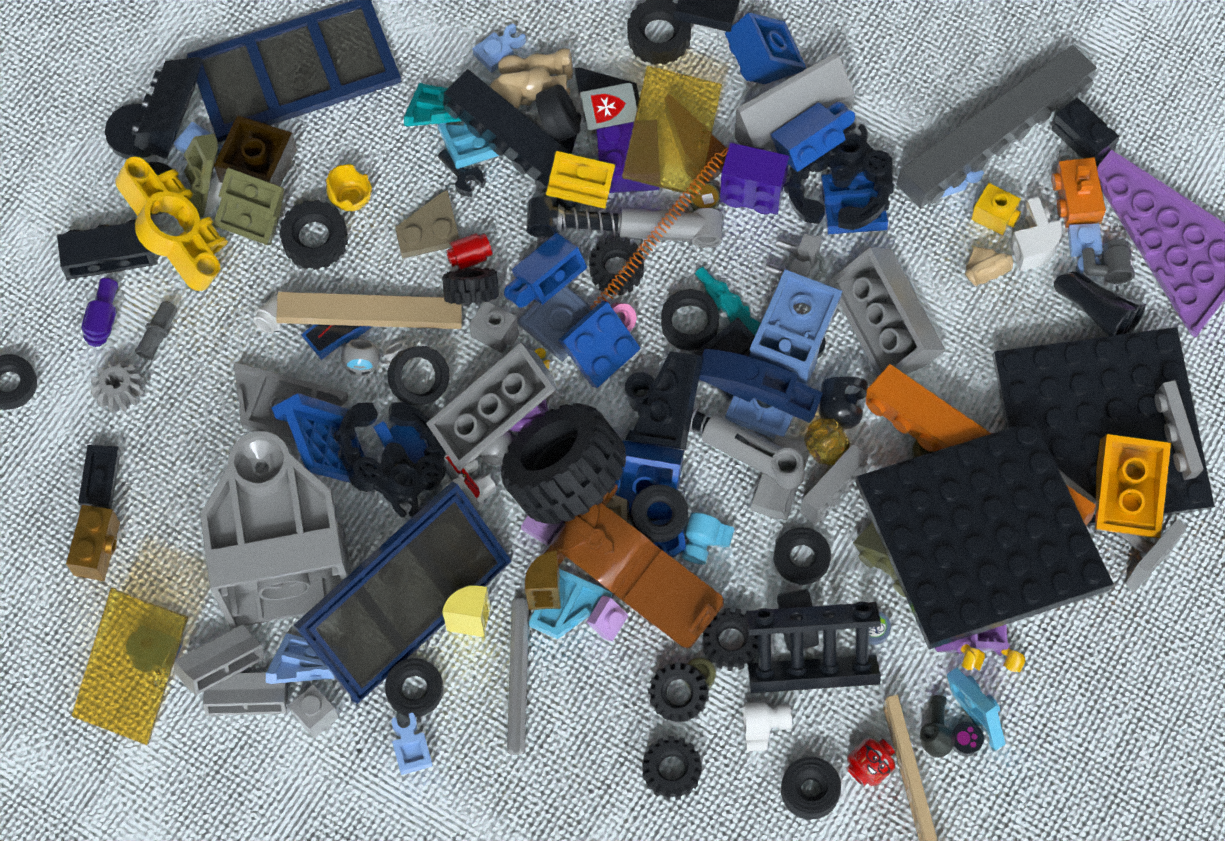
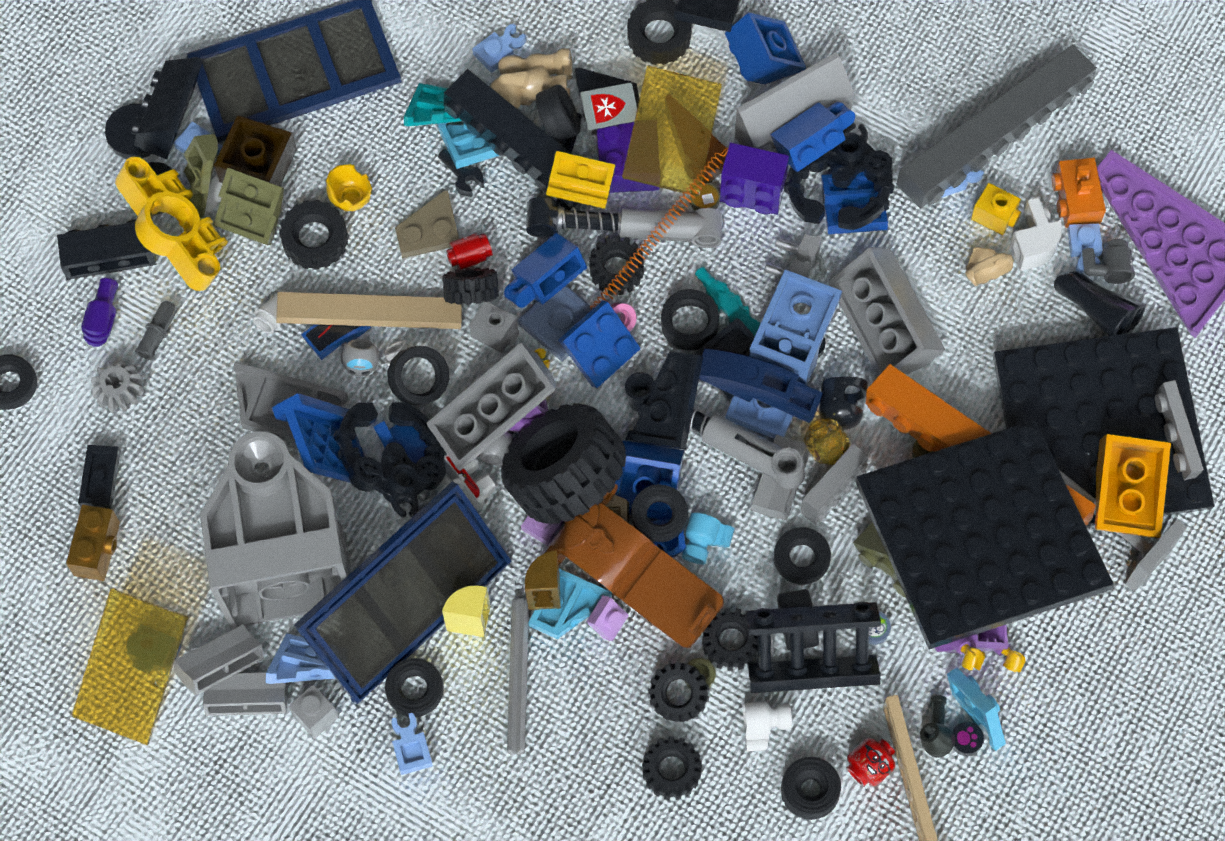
black brick [1051,97,1120,166] -> none

